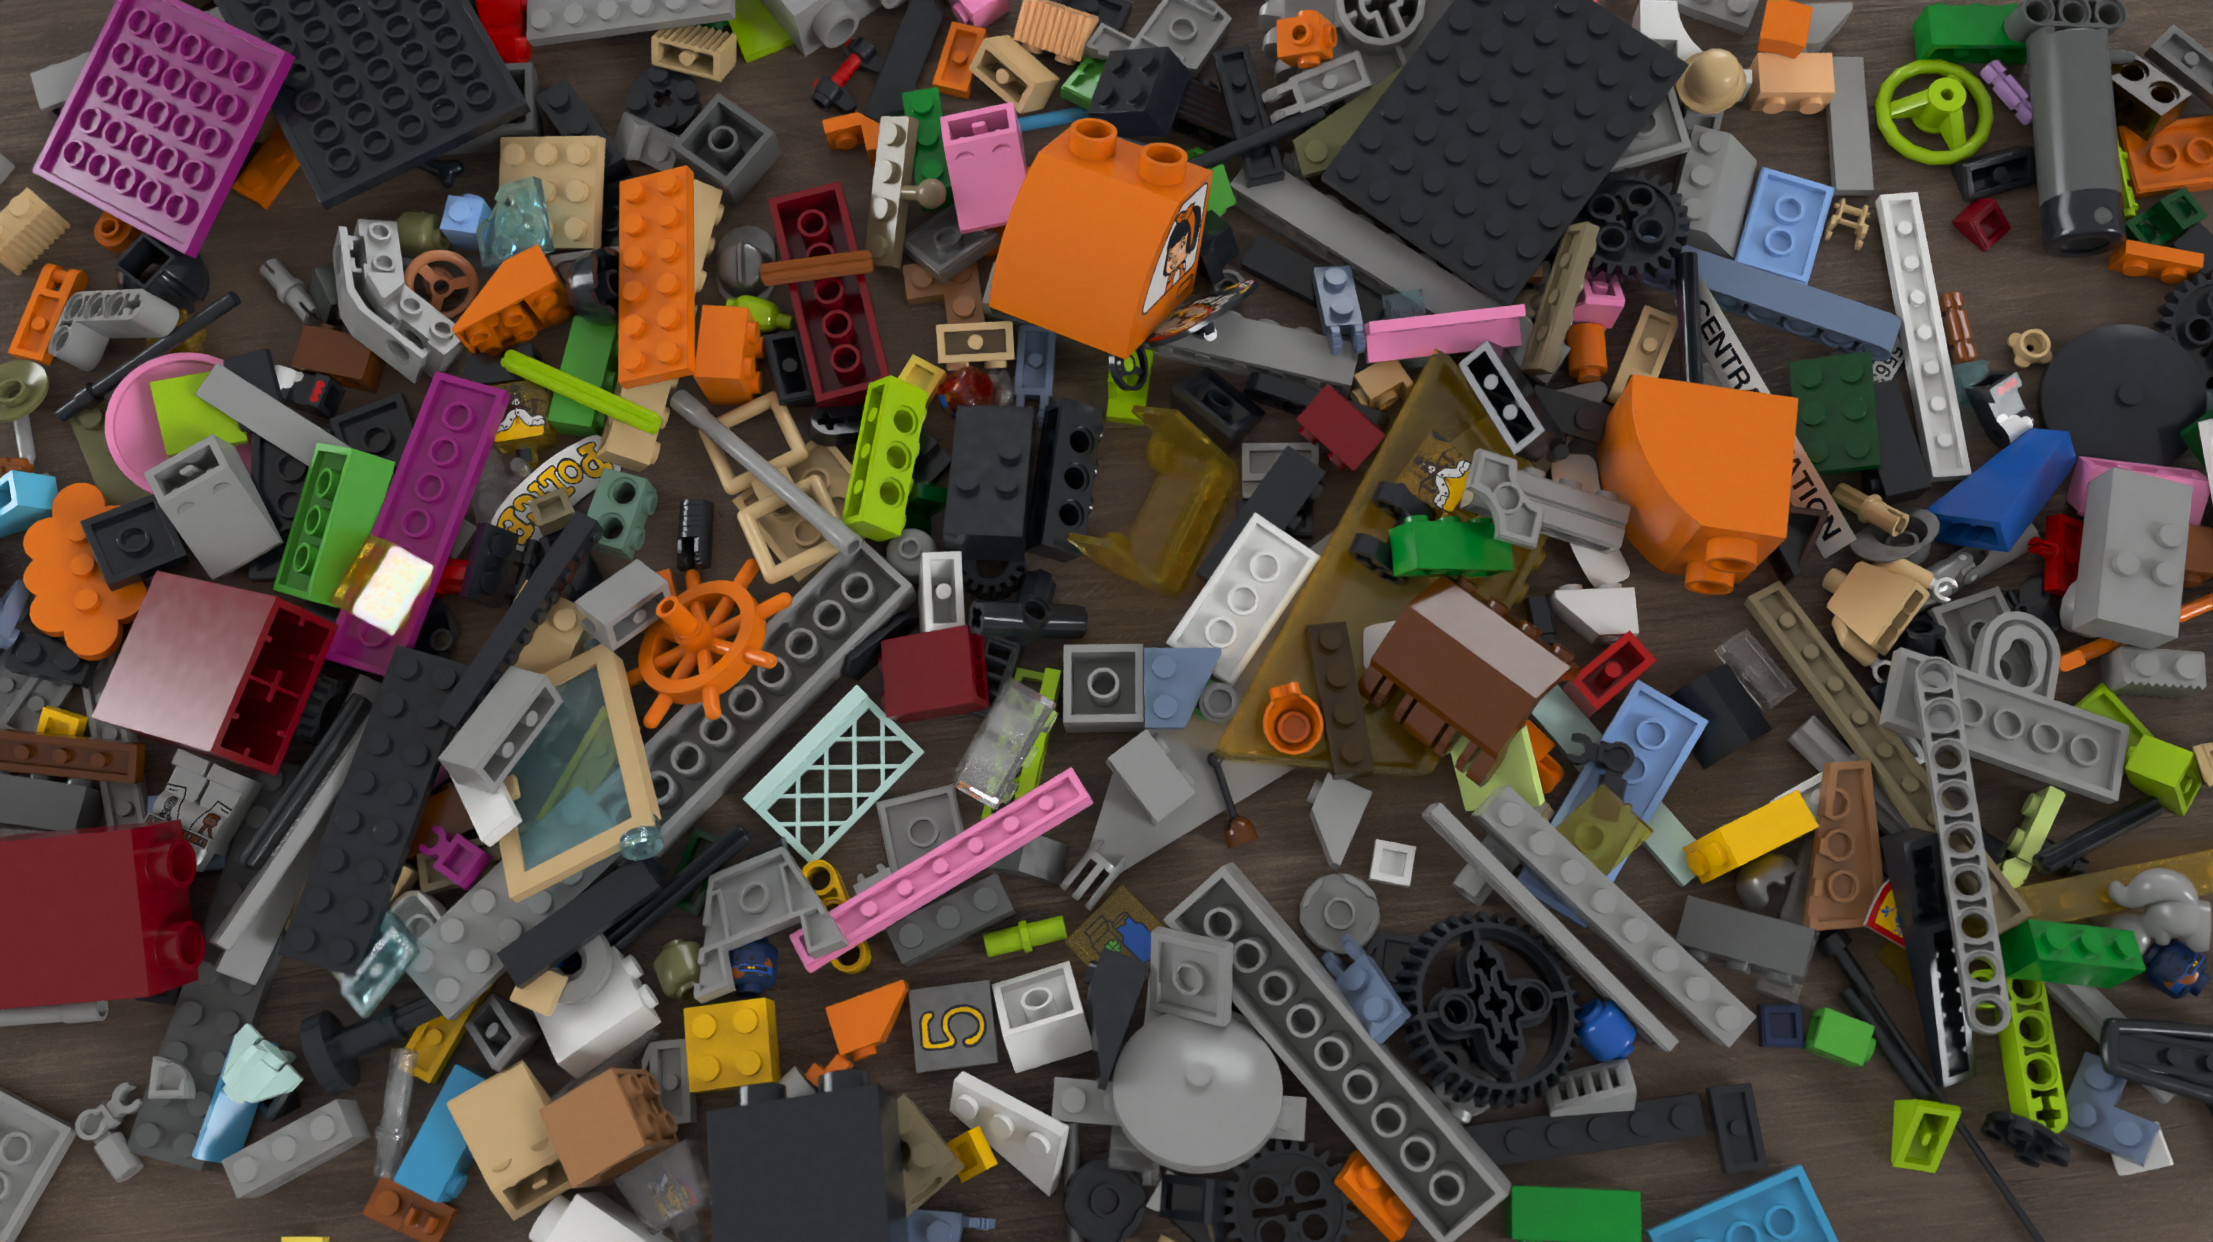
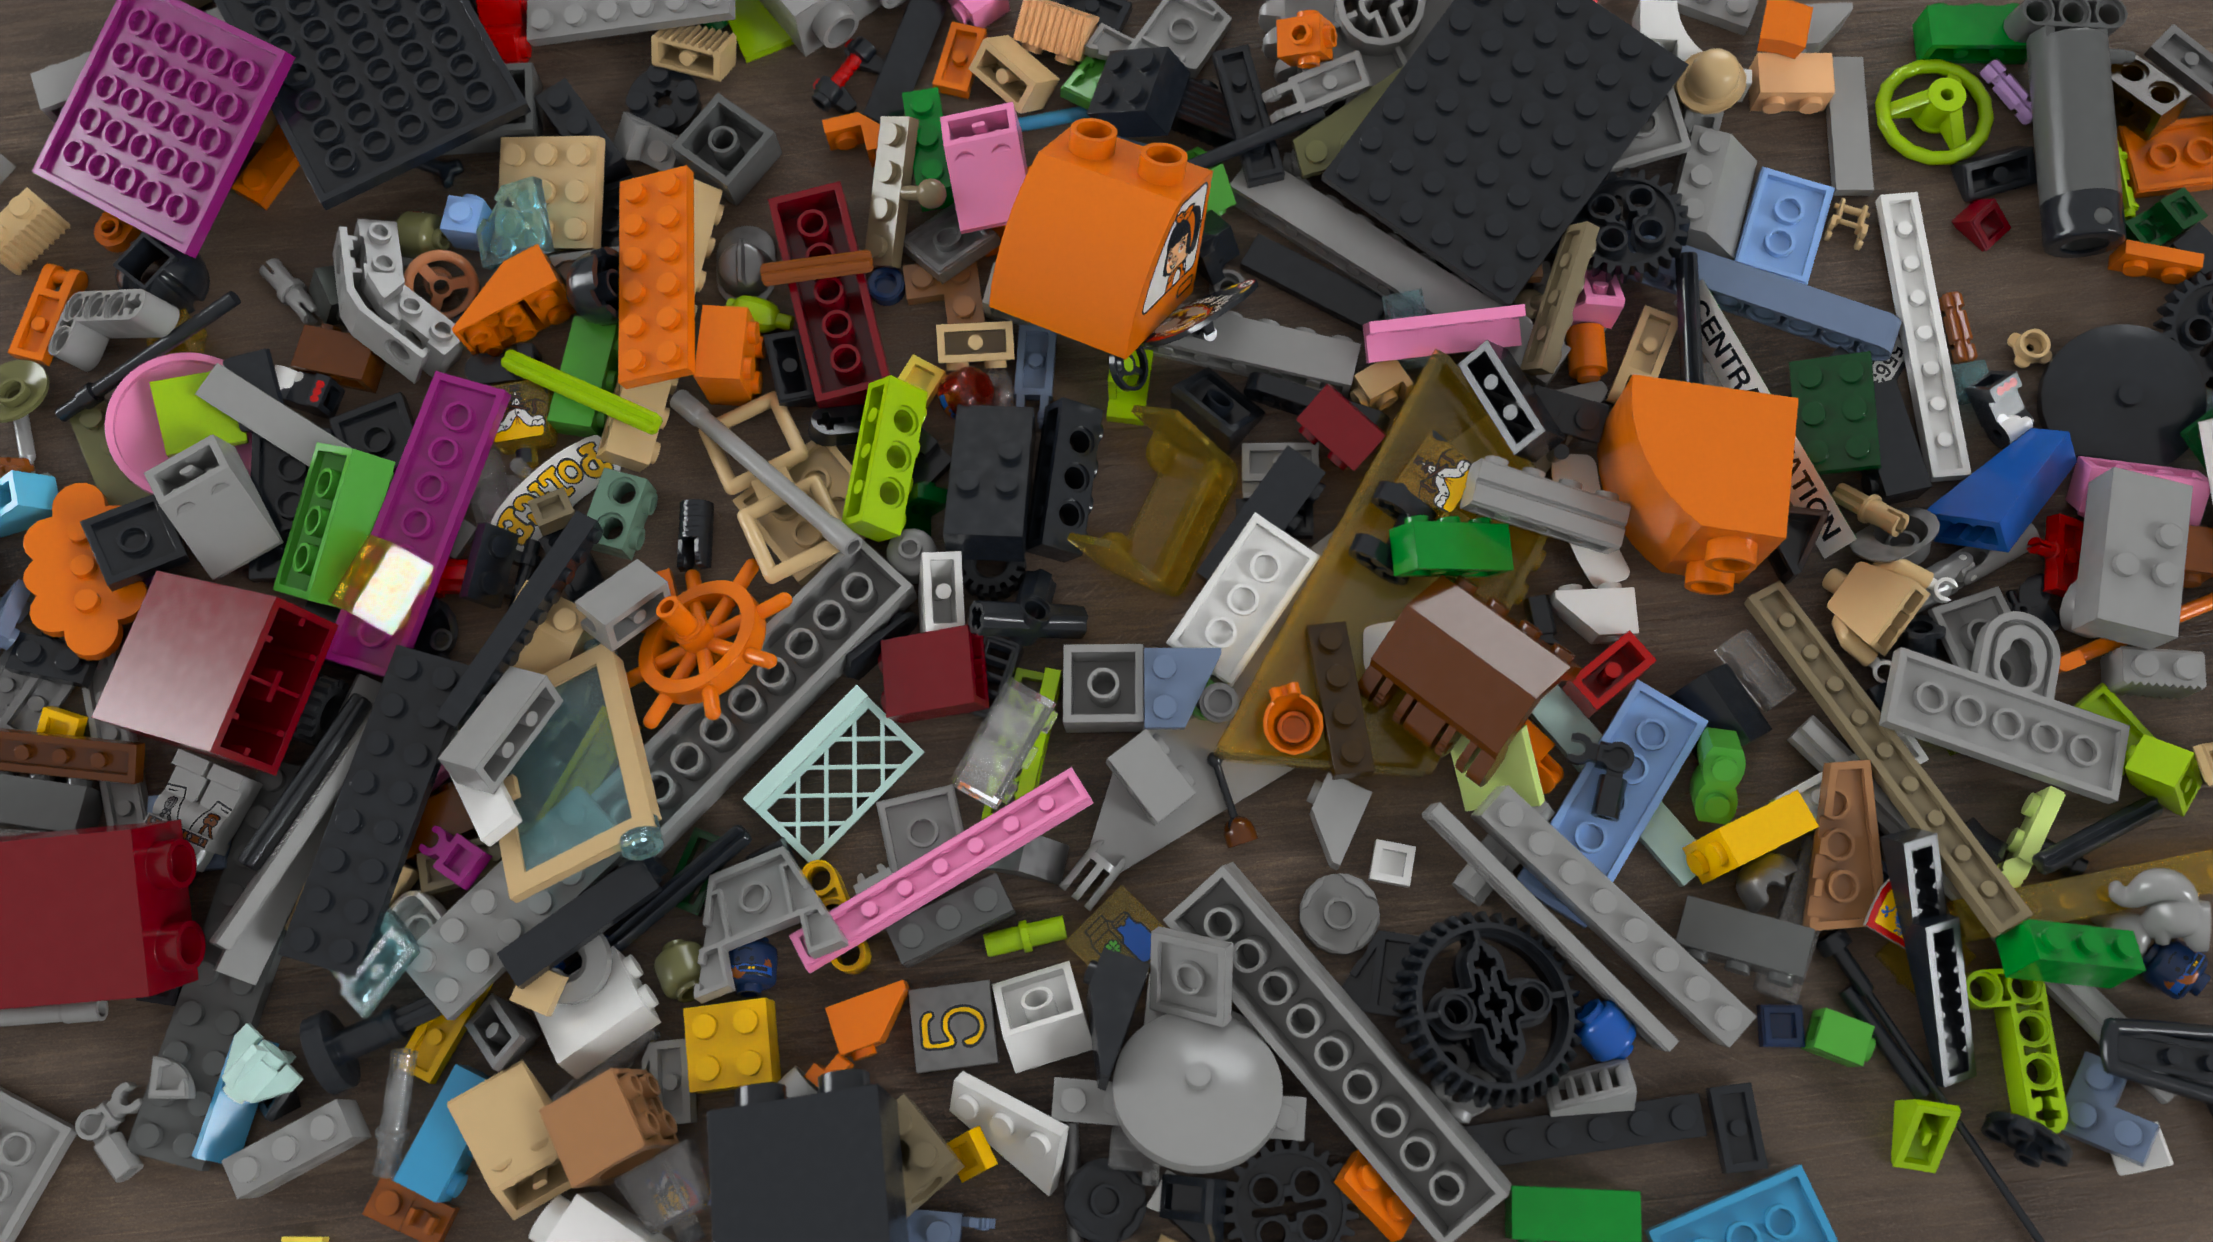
sand blue hinge [1312,265,1366,355] -> none
sand blue hinge [1322,933,1411,1044] -> none
light grey tile [1465,448,1545,550] -> none
clear yellow piece [1555,783,1654,876] -> none
light grey beam [1914,657,2011,1036] -> none
none -> dark blue tile [867,267,906,306]
none -> bright green brick [1689,727,1746,824]

